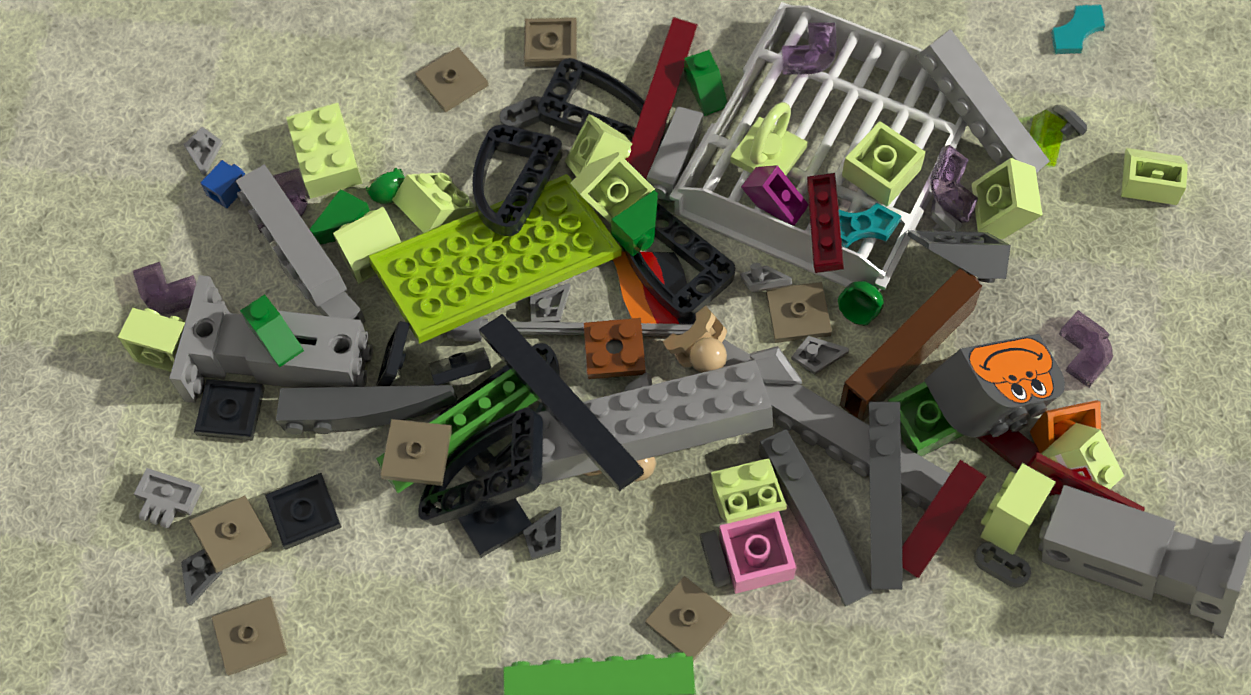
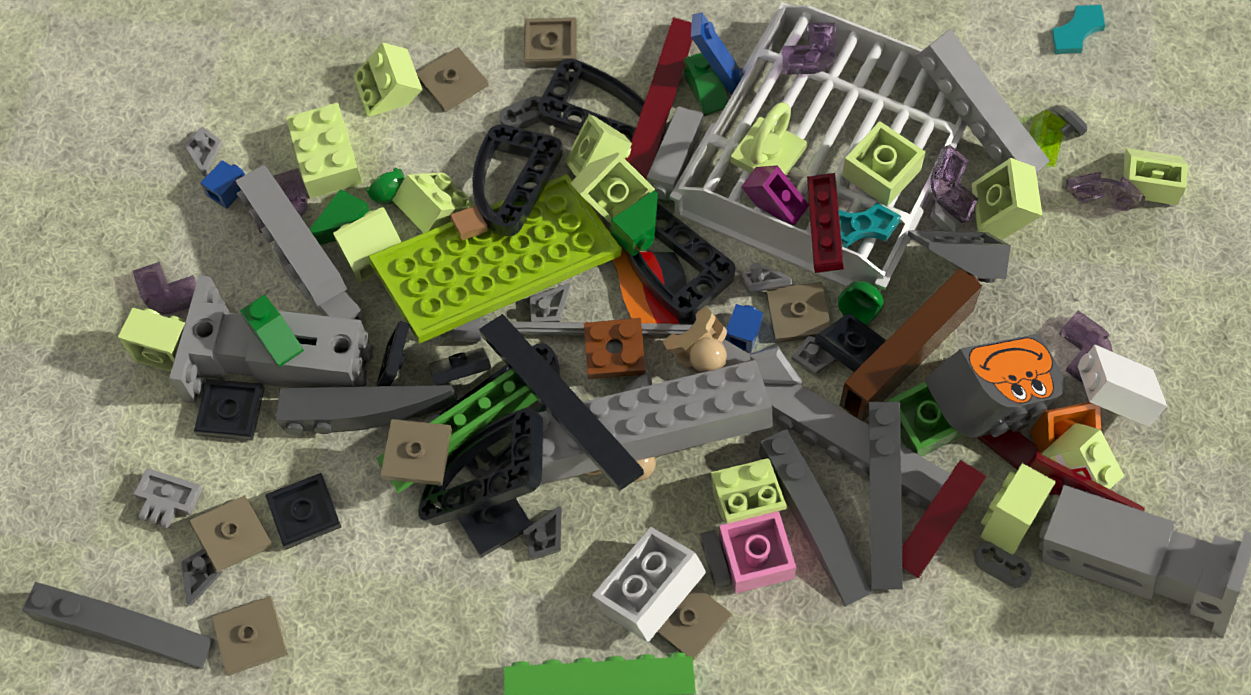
none -> dark grey slope [22,582,214,669]
none -> yellowish green slope [353,42,422,117]
none -> medium nougat tile [450,206,487,241]
none -> white brick [592,527,706,642]
none -> blue plate [691,12,744,96]
none -> blue brick [725,304,763,353]
none -> black plate [814,313,886,372]
none -> plate [1065,172,1145,211]
none -> white brick [1078,345,1167,427]

